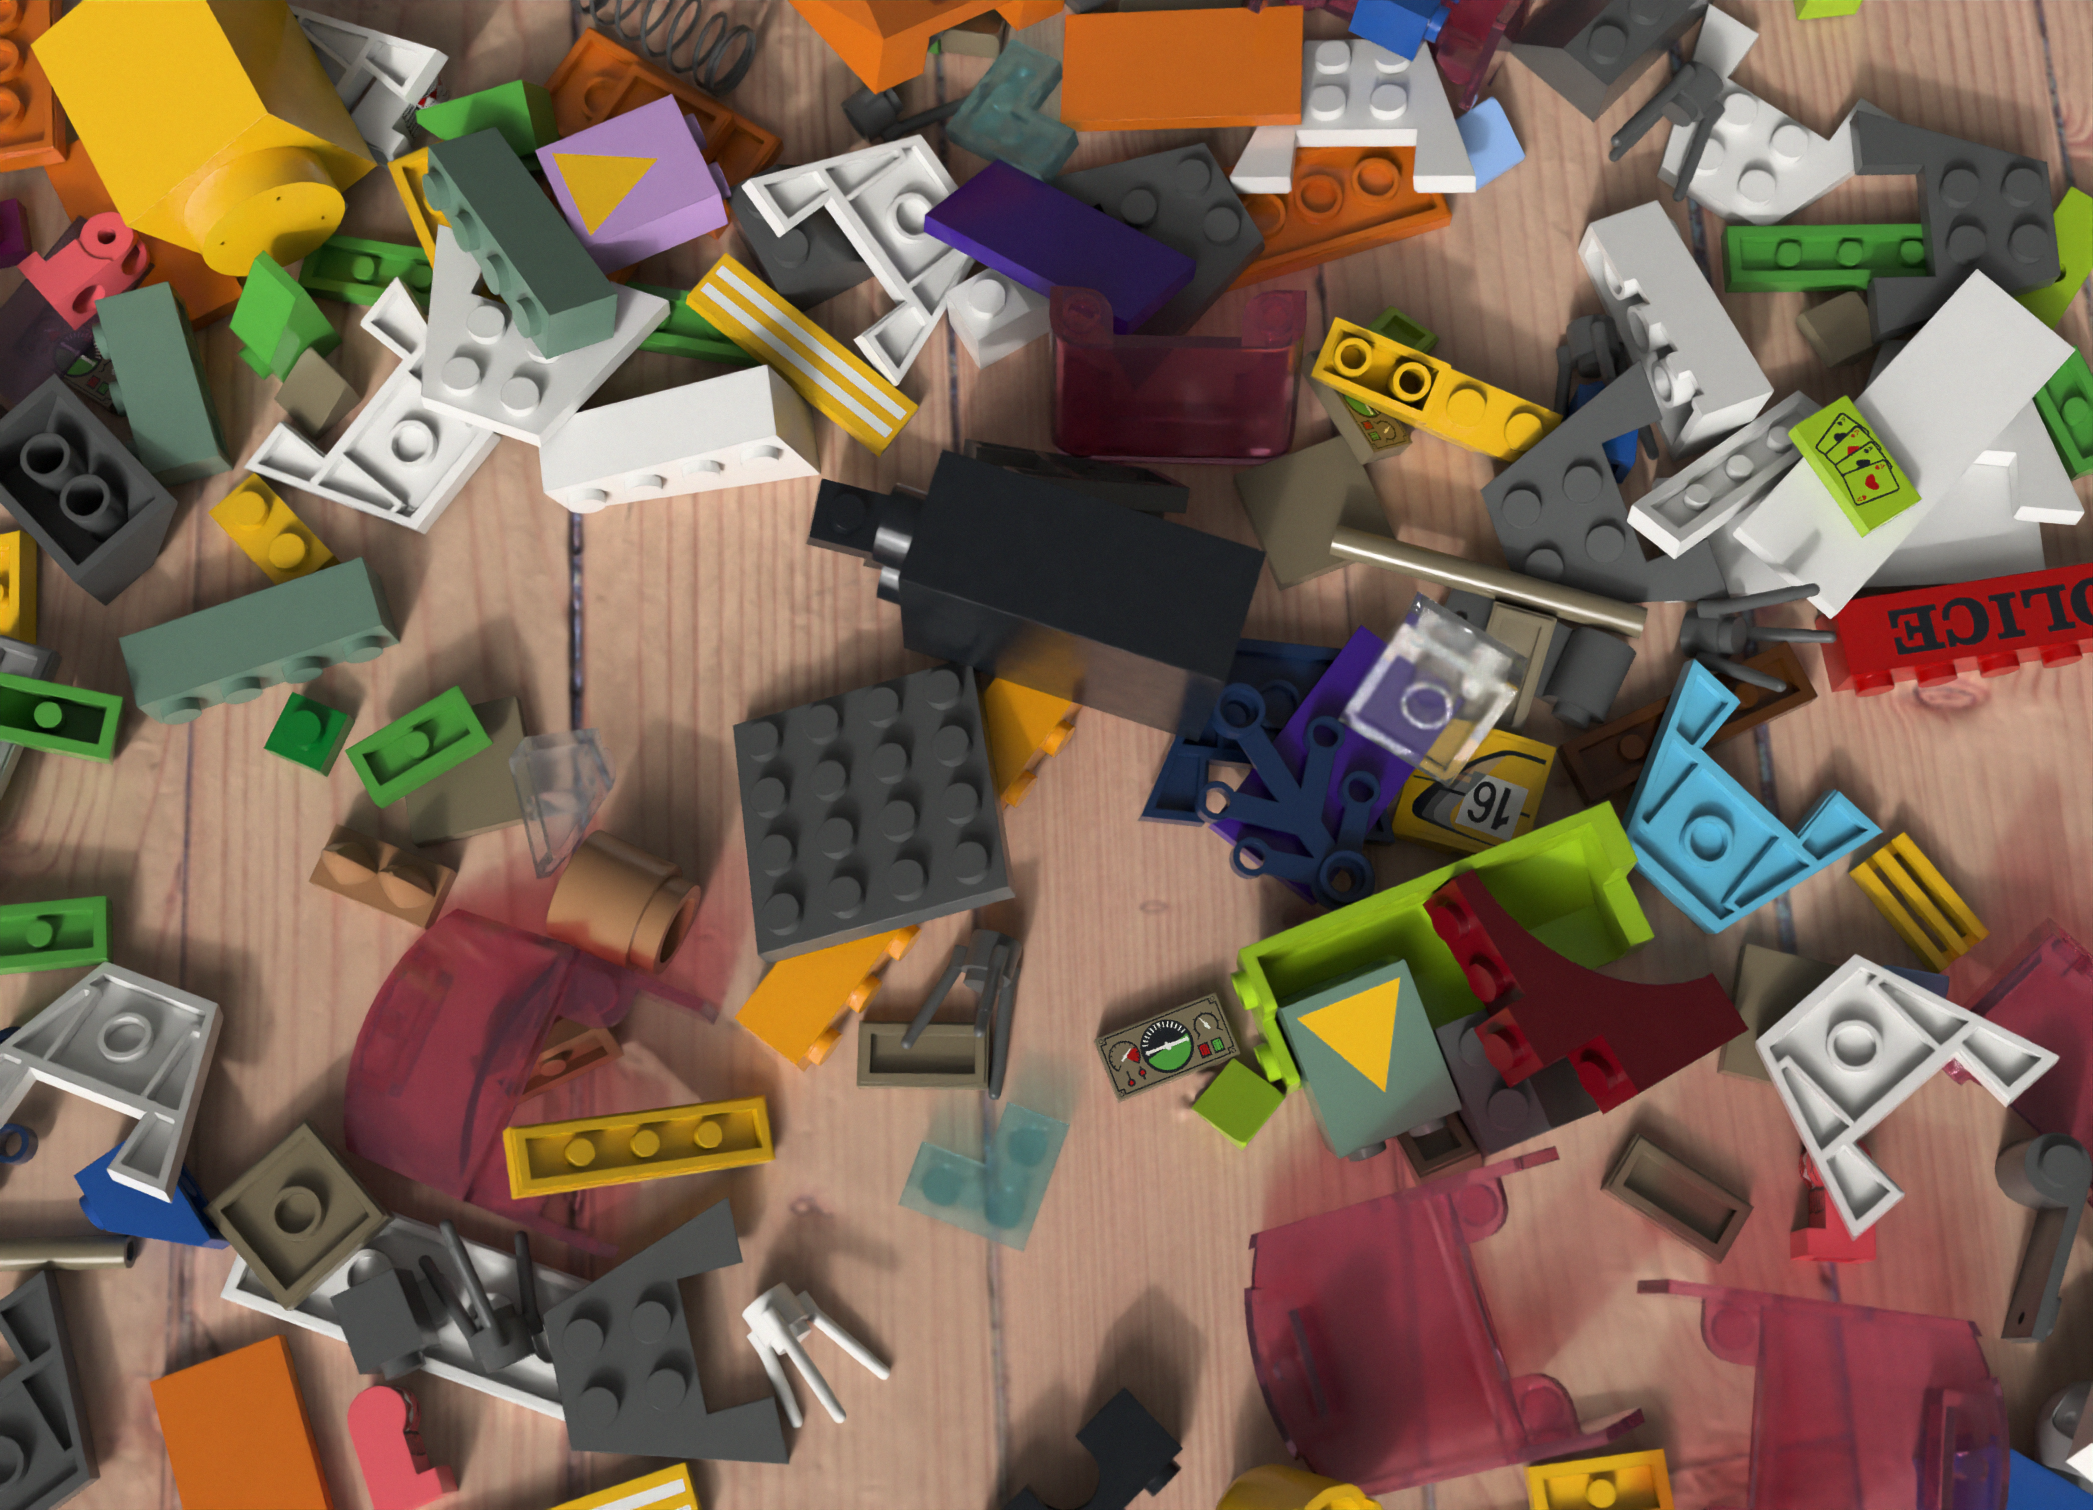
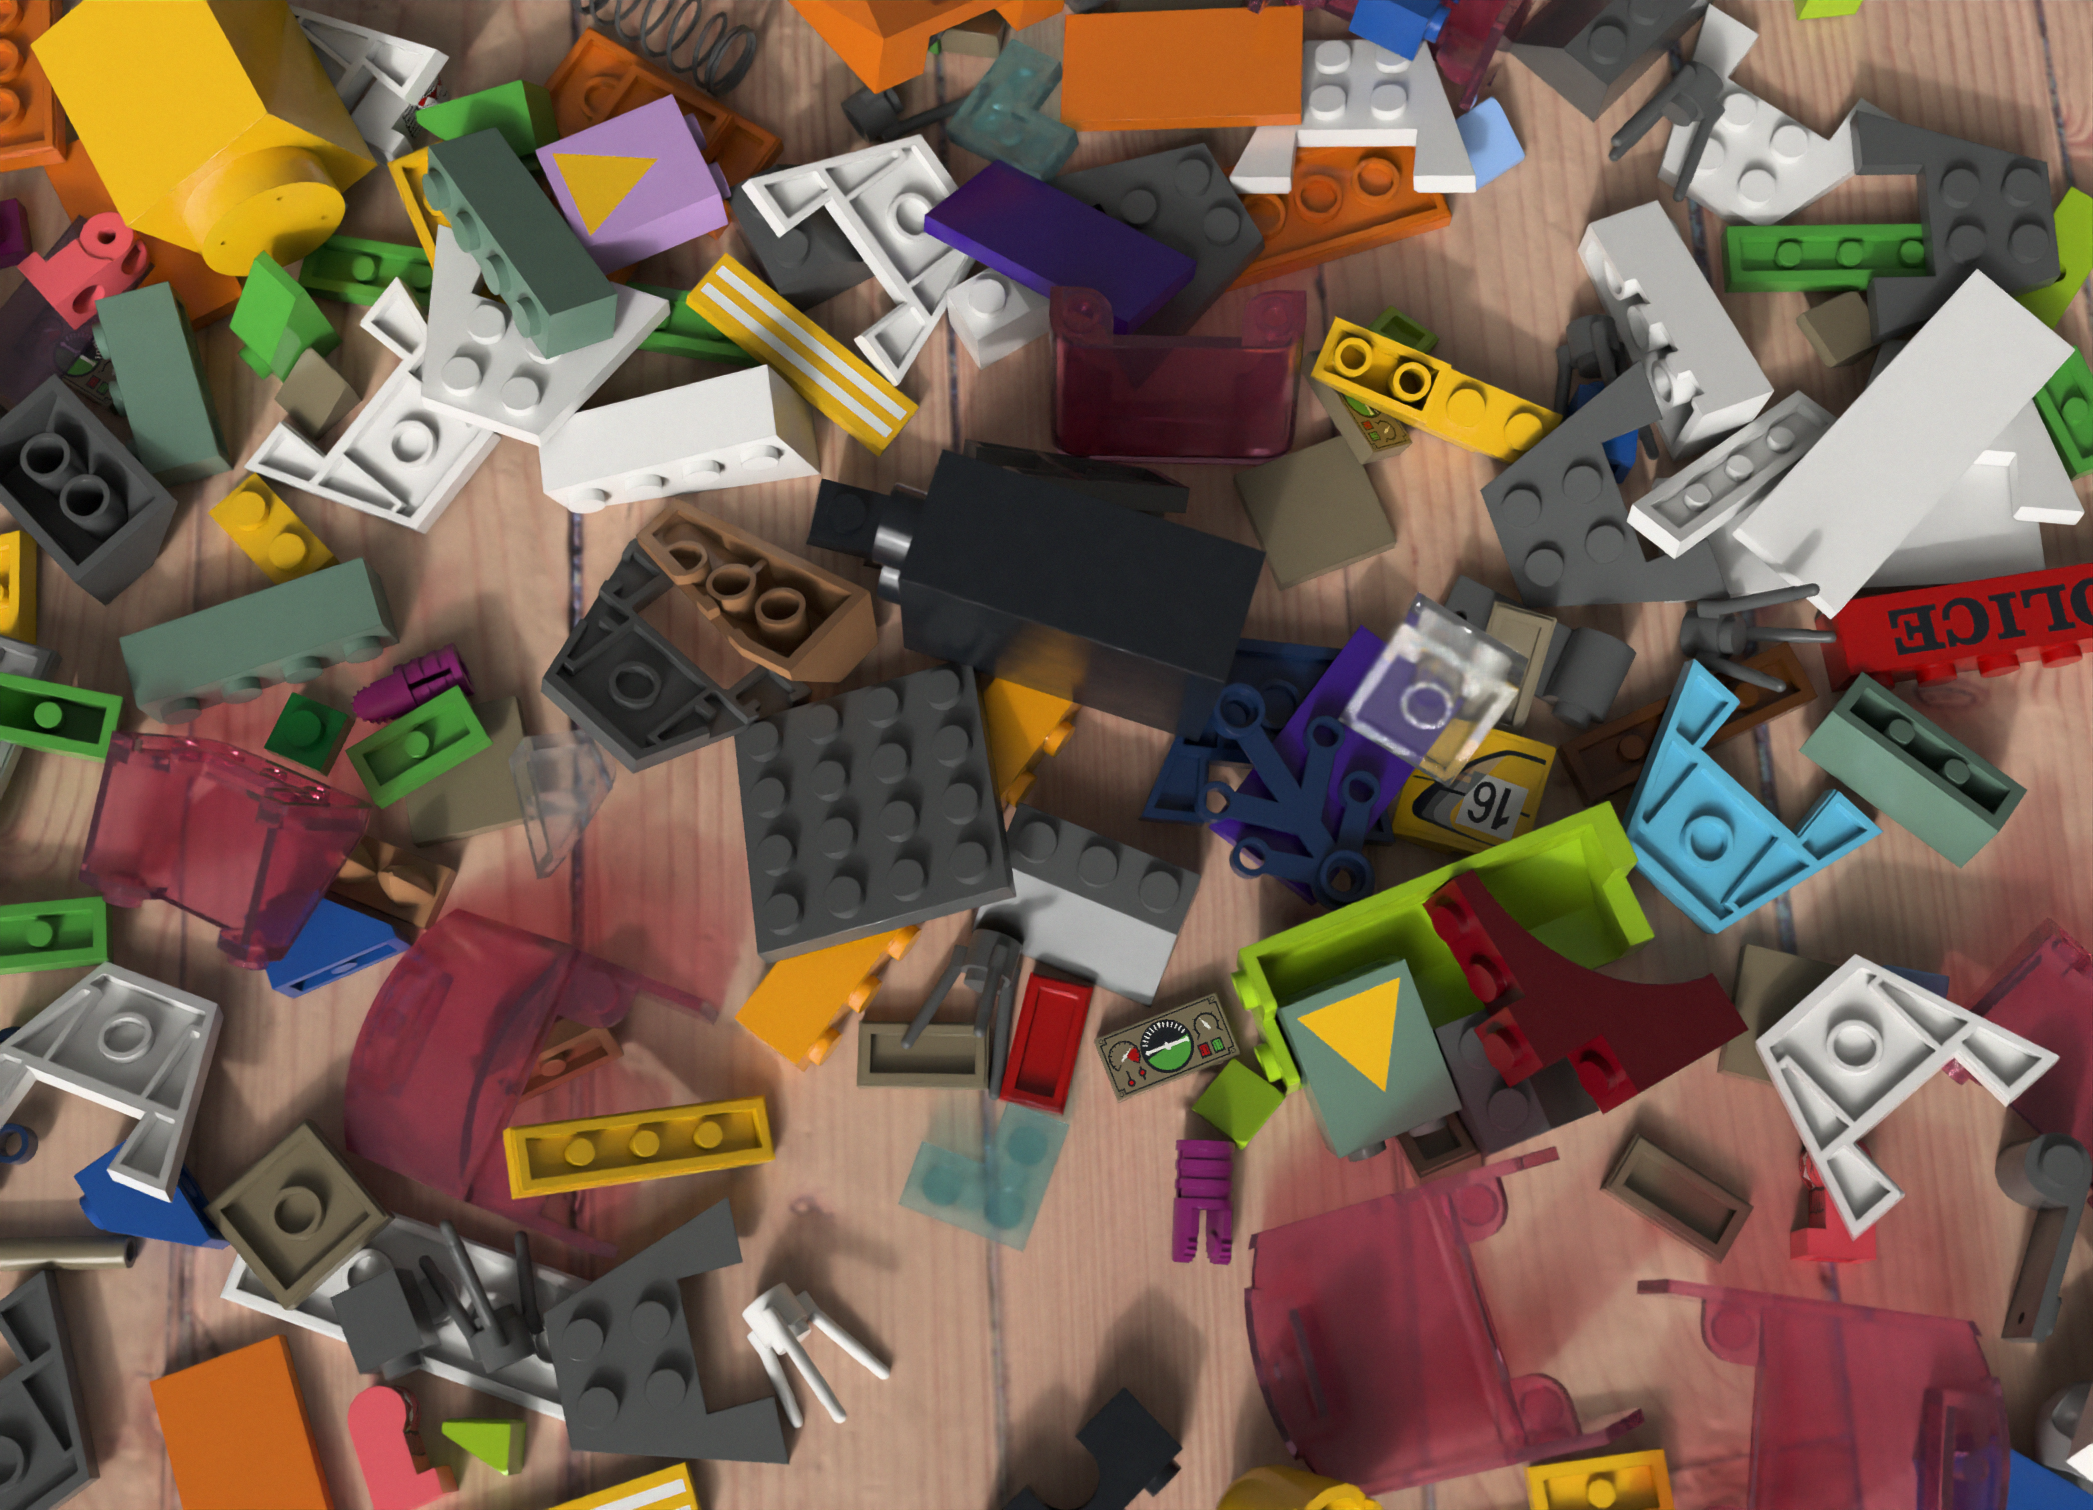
medium nougat piece [546,830,701,975] -> none
dark tan piece [1329,524,1648,639] -> none
lime tile [1787,394,1922,538] -> none
yellow tile [1848,832,1990,974] -> none
none -> clear pink windscreen [78,731,373,970]
none -> blue slope [247,891,414,999]
none -> magenta hinge [351,642,476,725]
none -> lime slope [442,1417,526,1476]
none -> dark grey wing [541,538,812,774]
none -> medium nougat wedge [636,498,879,683]
none -> dark grey slope [972,802,1202,1008]
none -> red tile [999,972,1093,1117]
none -> magenta hinge [1171,1140,1236,1265]
none -> sand green brick [1799,672,2027,869]

